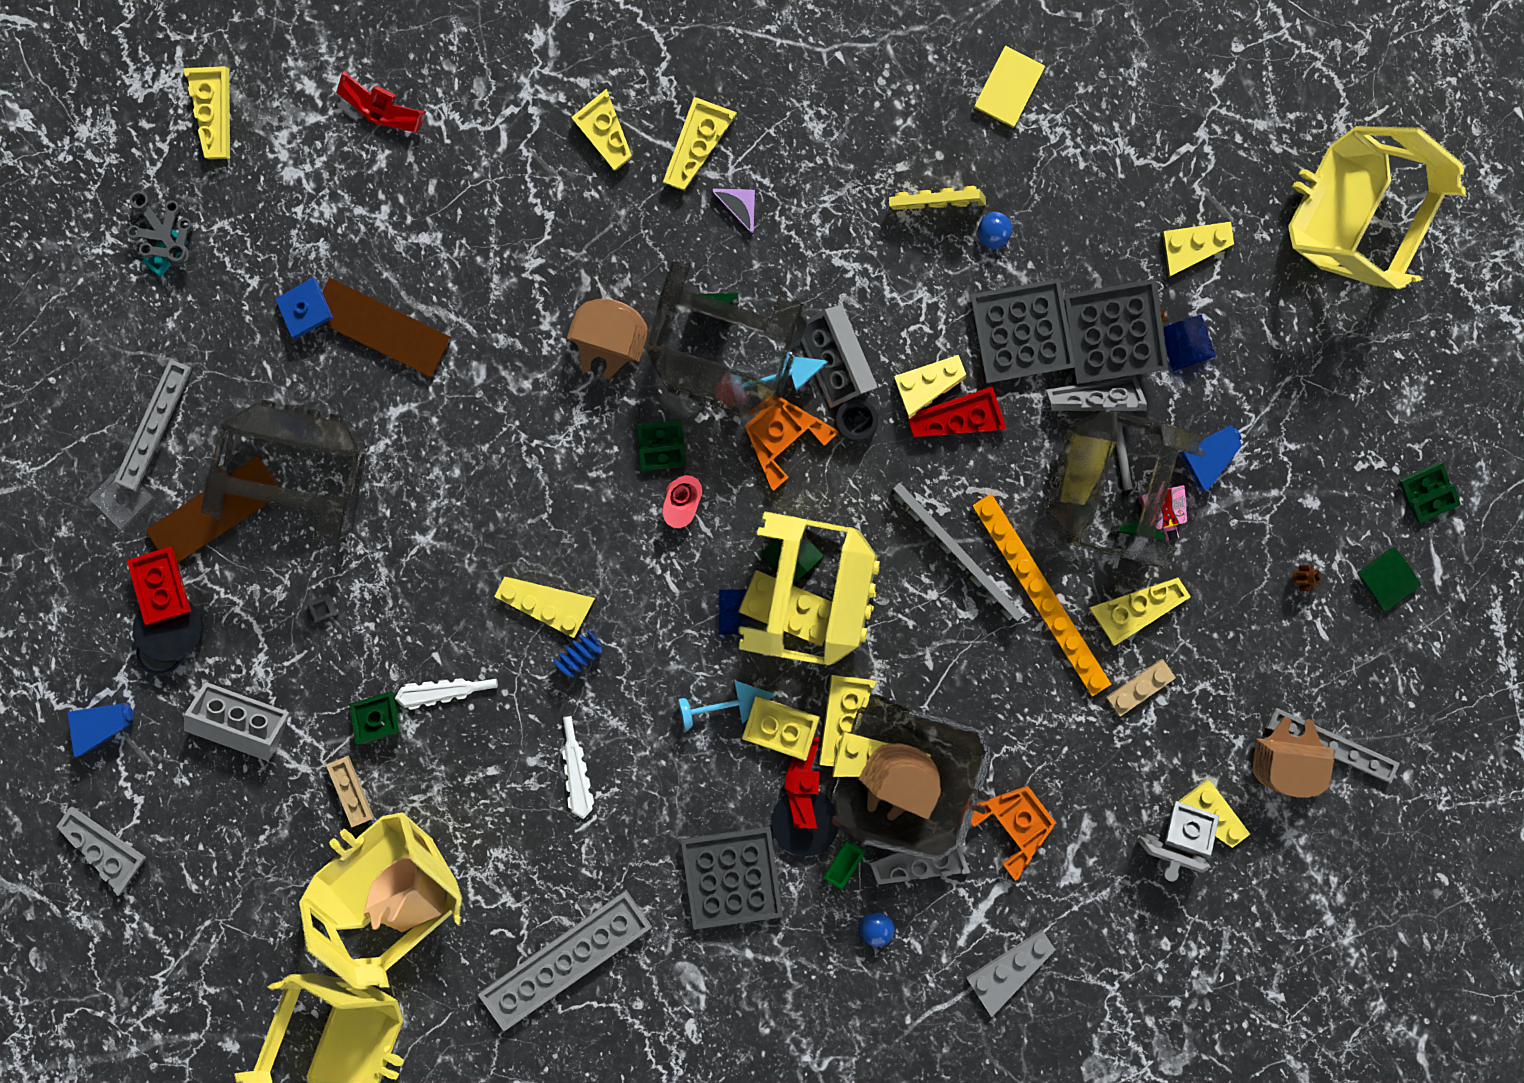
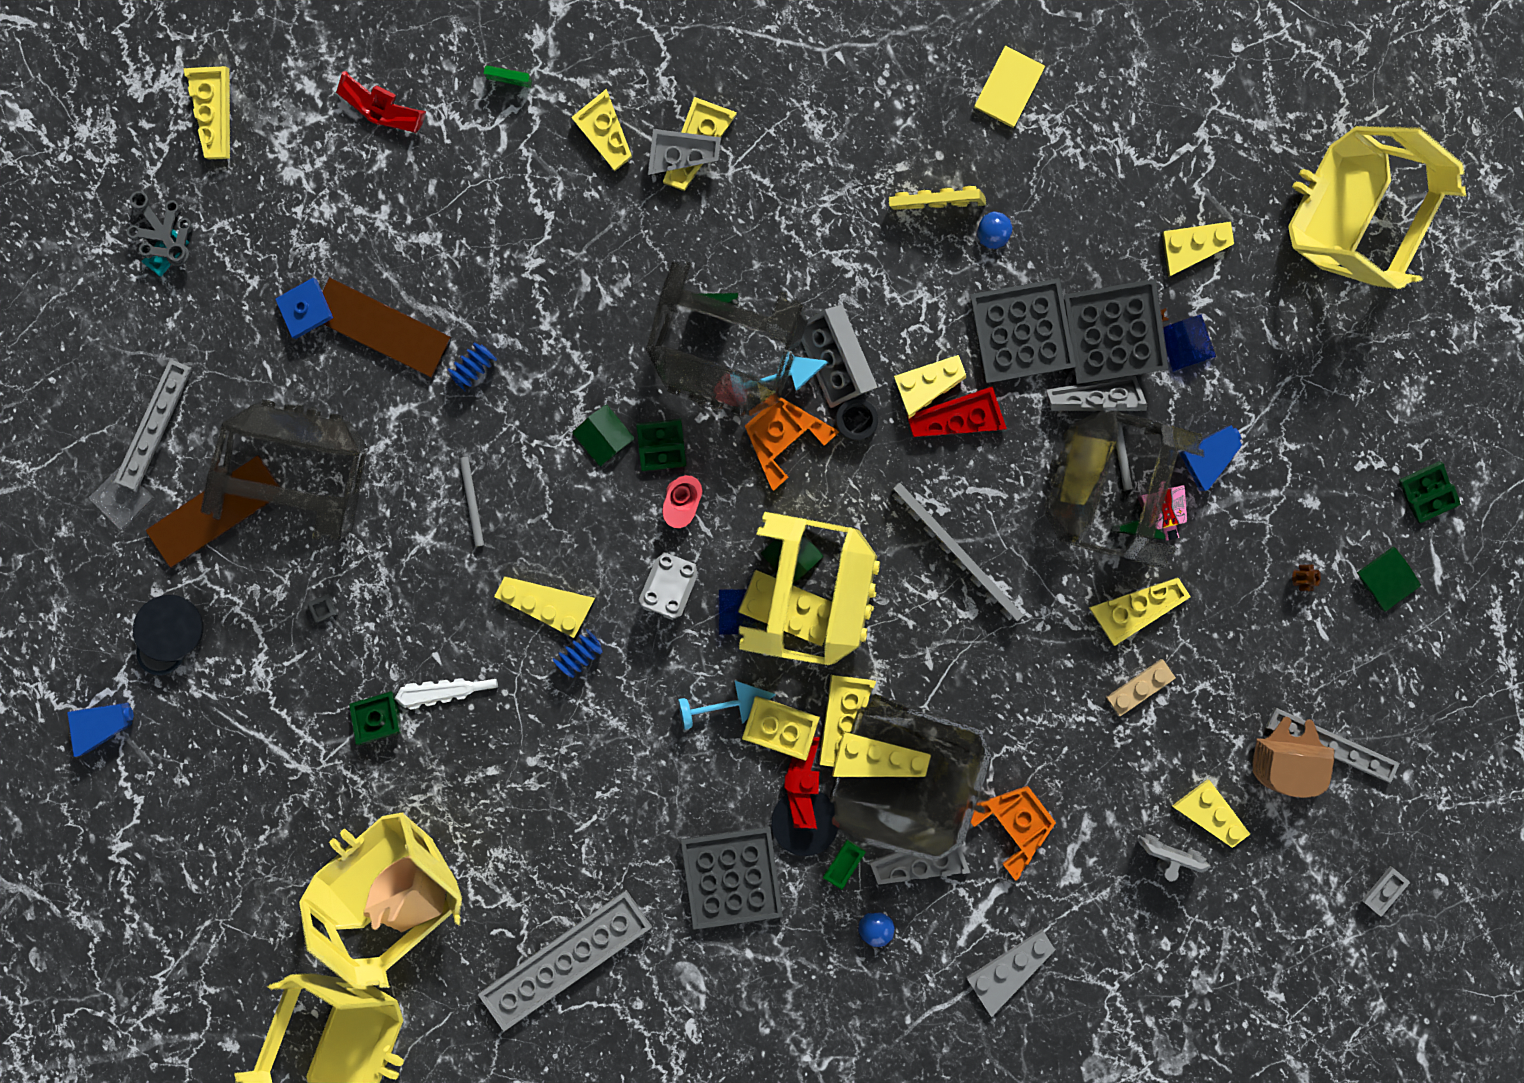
light grey wing [56,807,146,896] -> none
red plate [127,547,191,625] -> none
light grey slope [184,682,289,761] -> none
tan plate [326,755,374,828] -> none
white sword [562,716,594,819] -> none
medium nougat piece [567,299,648,379] -> none
tile [713,189,755,233] -> none
medium nougat piece [859,743,941,820] -> none
light orange plate [972,494,1111,696] -> none
plate [1164,801,1219,859] -> none
none -> blue piece [447,342,497,392]
none -> light grey bar [459,457,484,547]
none -> green tile [483,65,532,88]
none -> dark green slope [572,404,635,467]
none -> shield [639,553,697,619]
none -> light grey wing [648,129,721,175]
none -> light grey plate [1361,866,1410,917]

